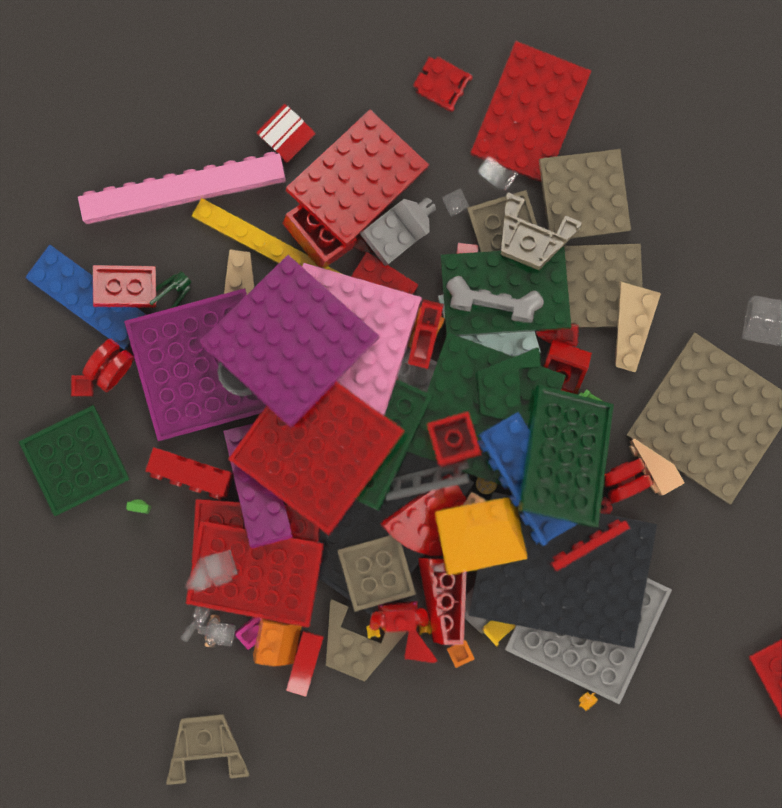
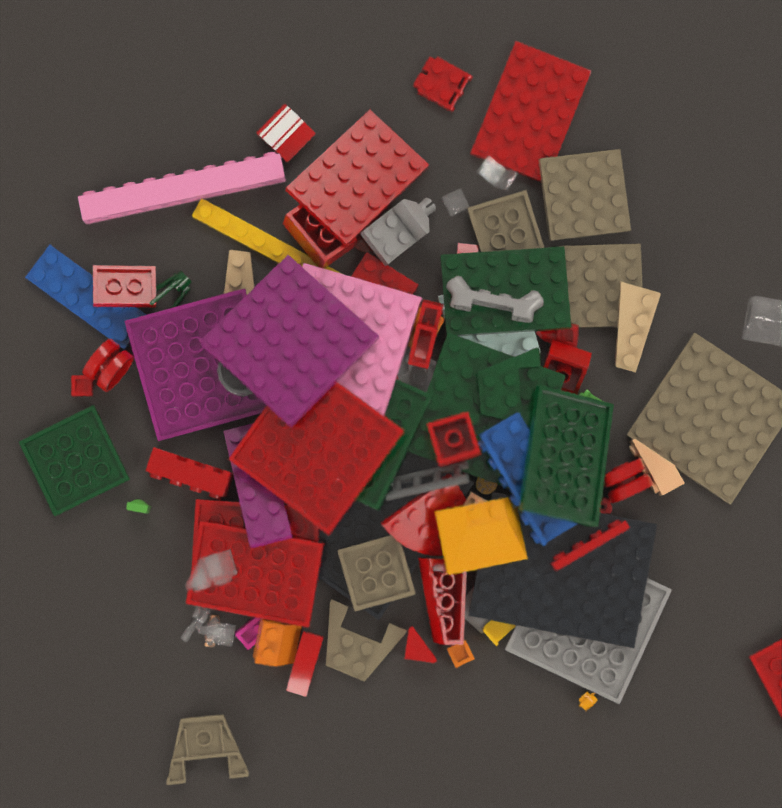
red torso [366,601,431,639] -> none
wing [501,193,582,270] -> none

